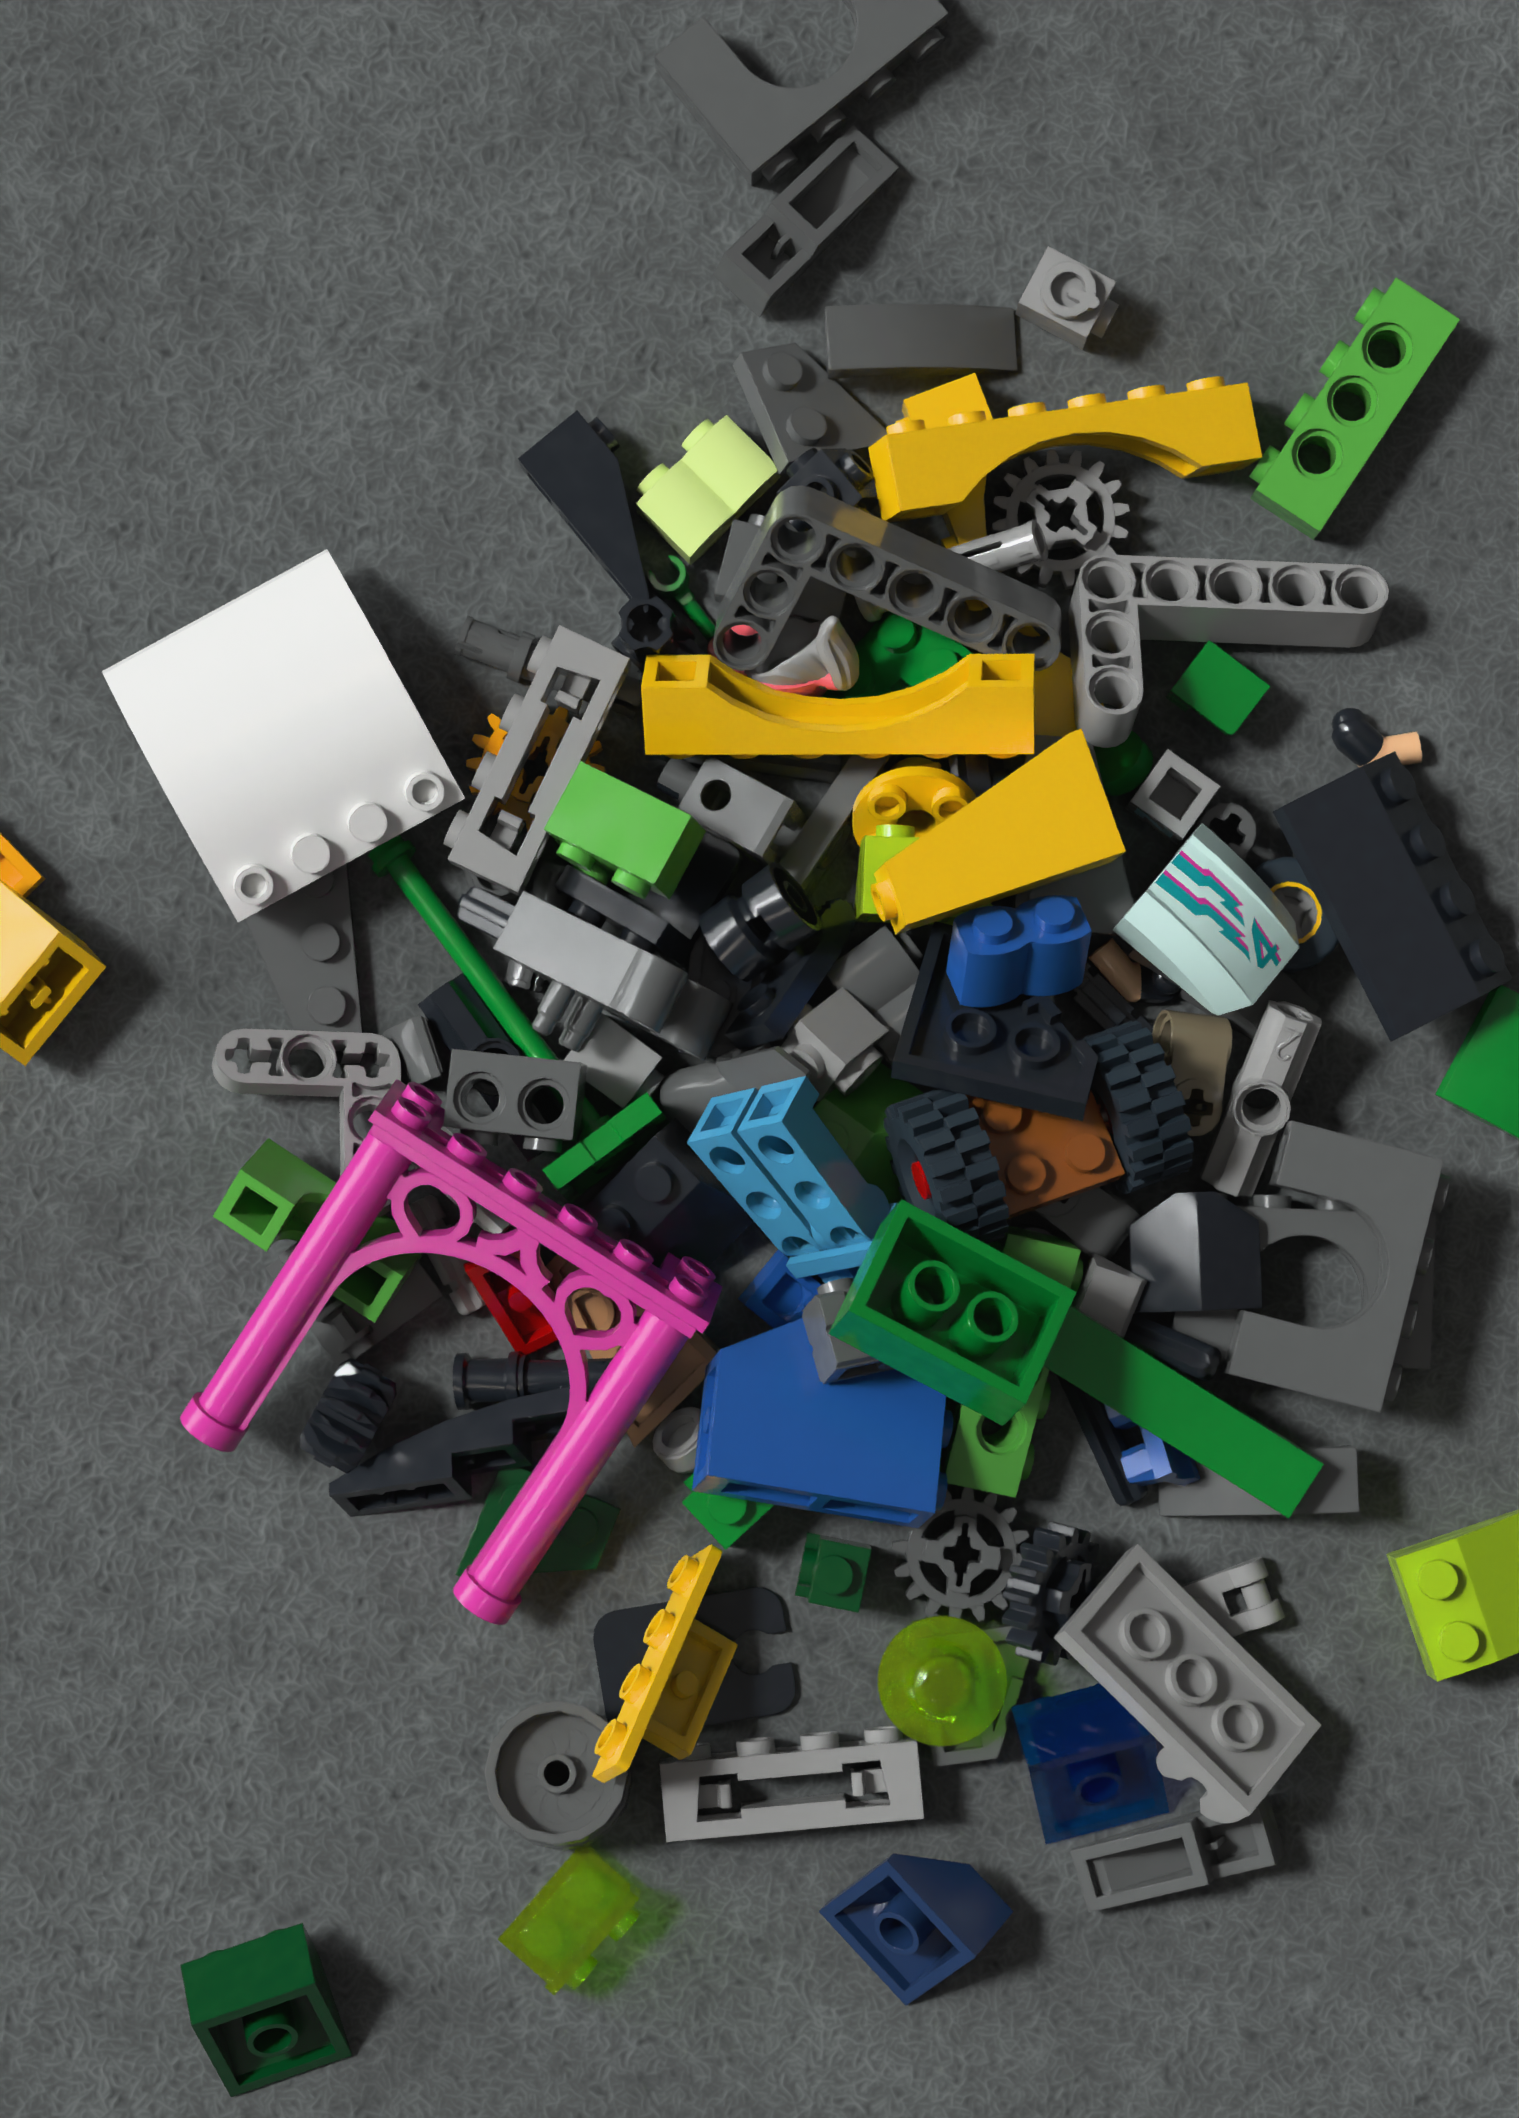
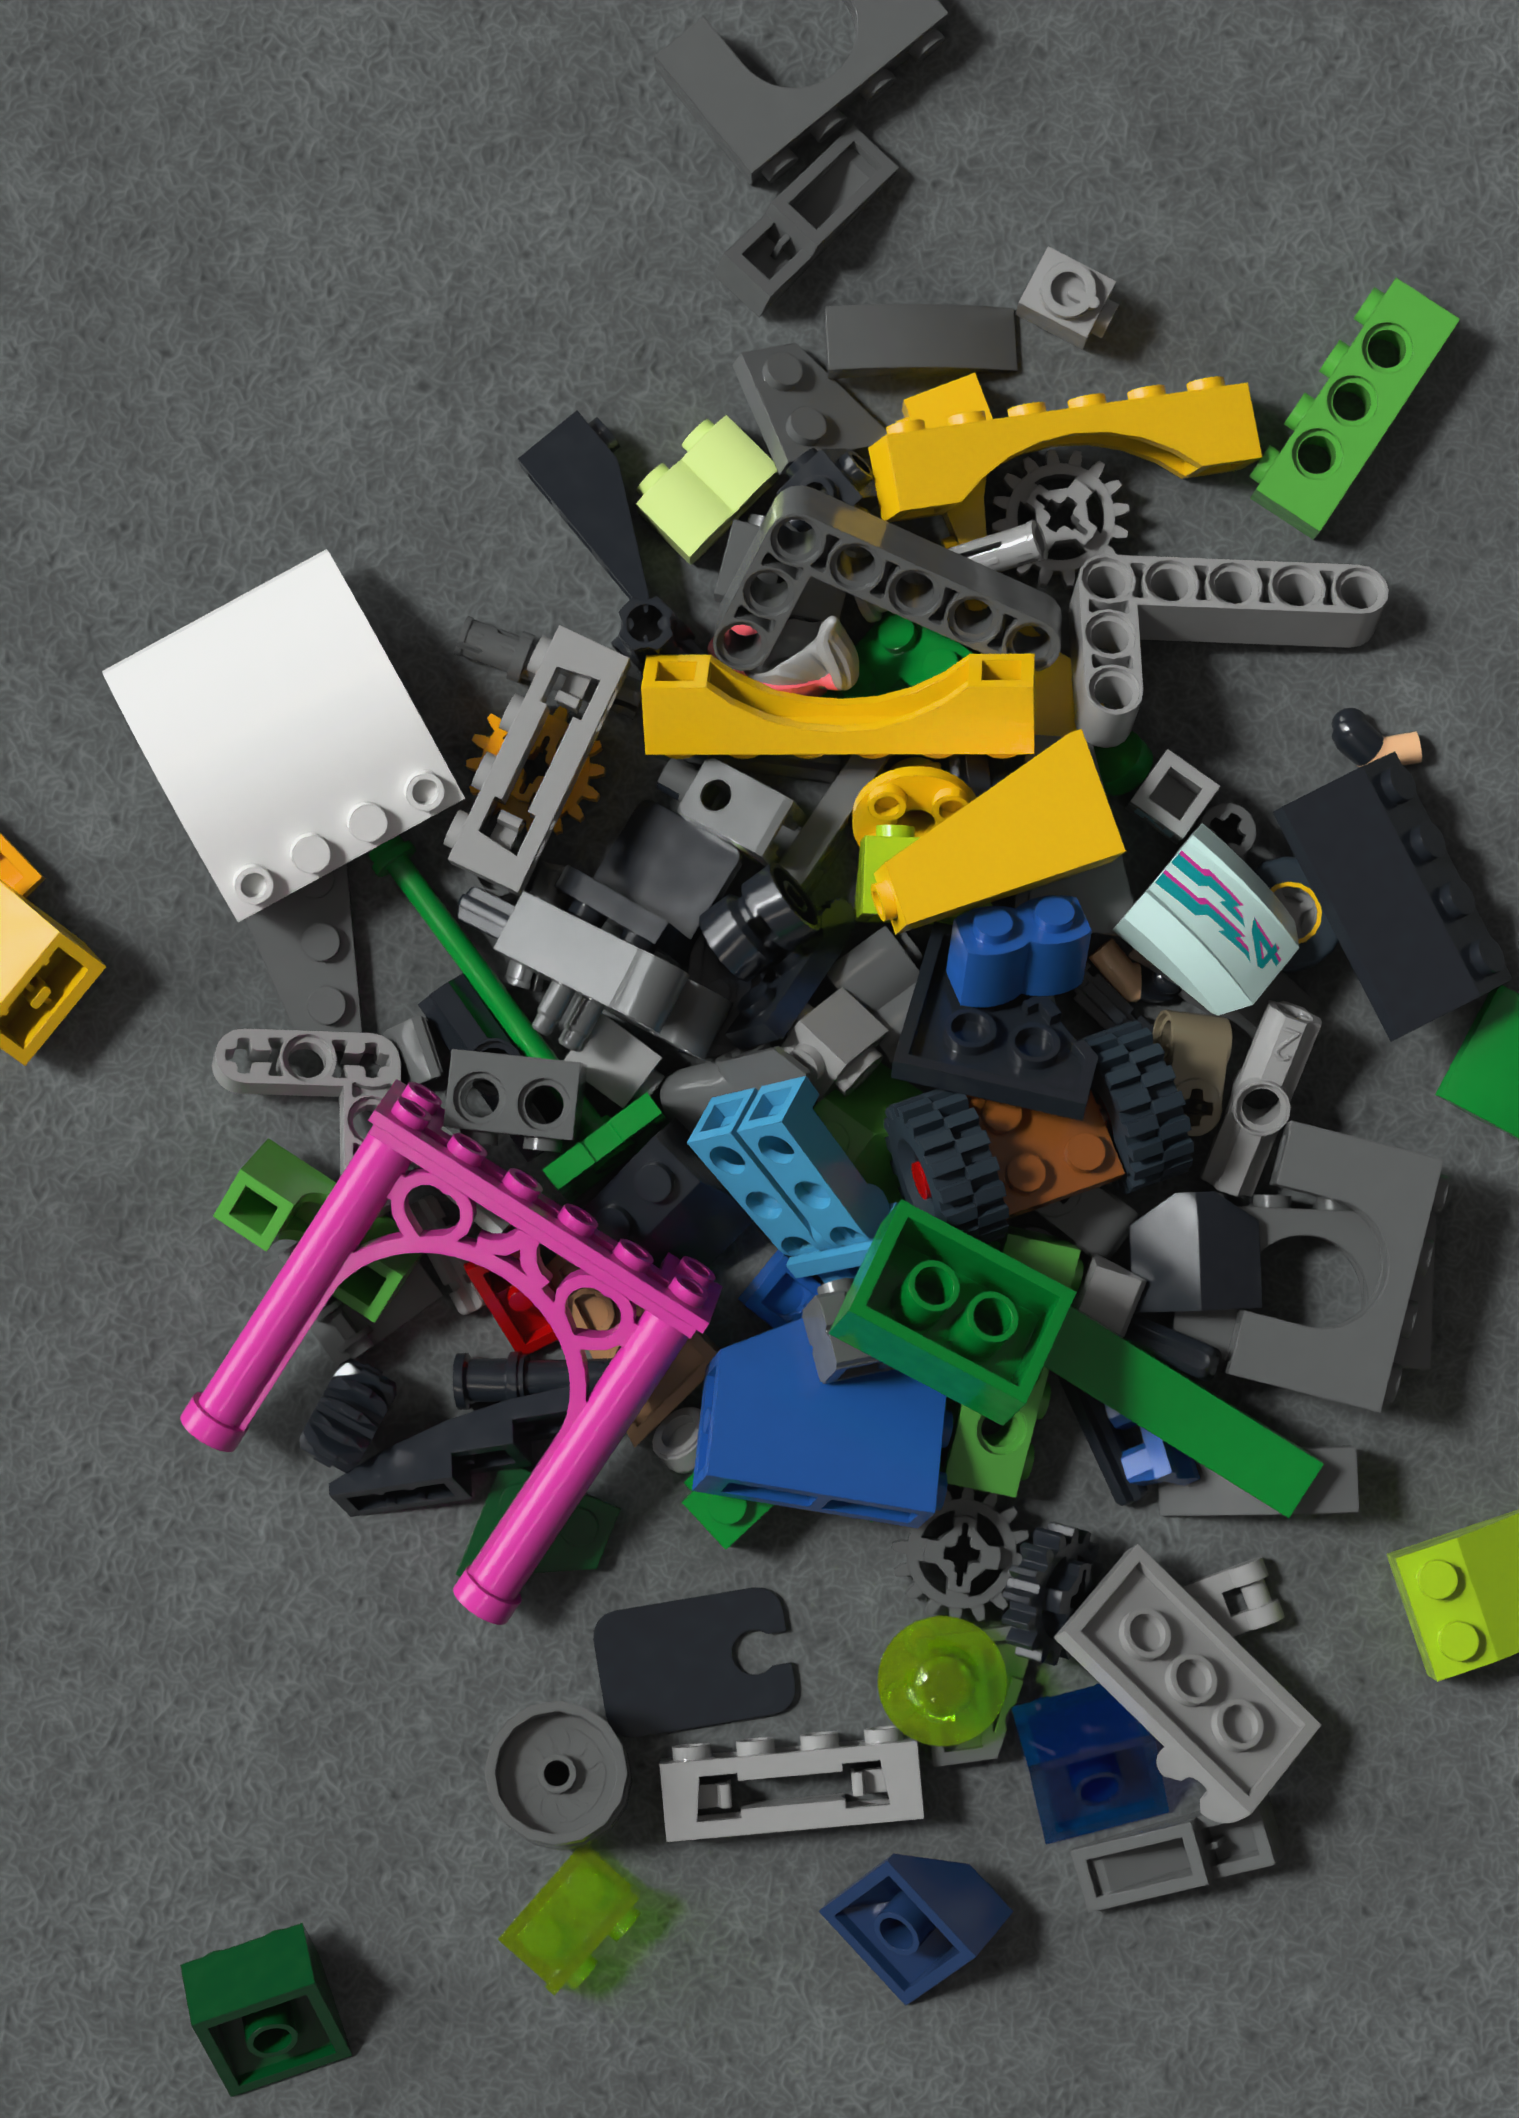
bright green brick [544,761,706,900] -> none
yellow bracket [592,1544,738,1783] -> none
green hand [649,555,716,640] -> none
dark green brick [795,1532,871,1613] -> none
green panel [1166,640,1270,736] -> none

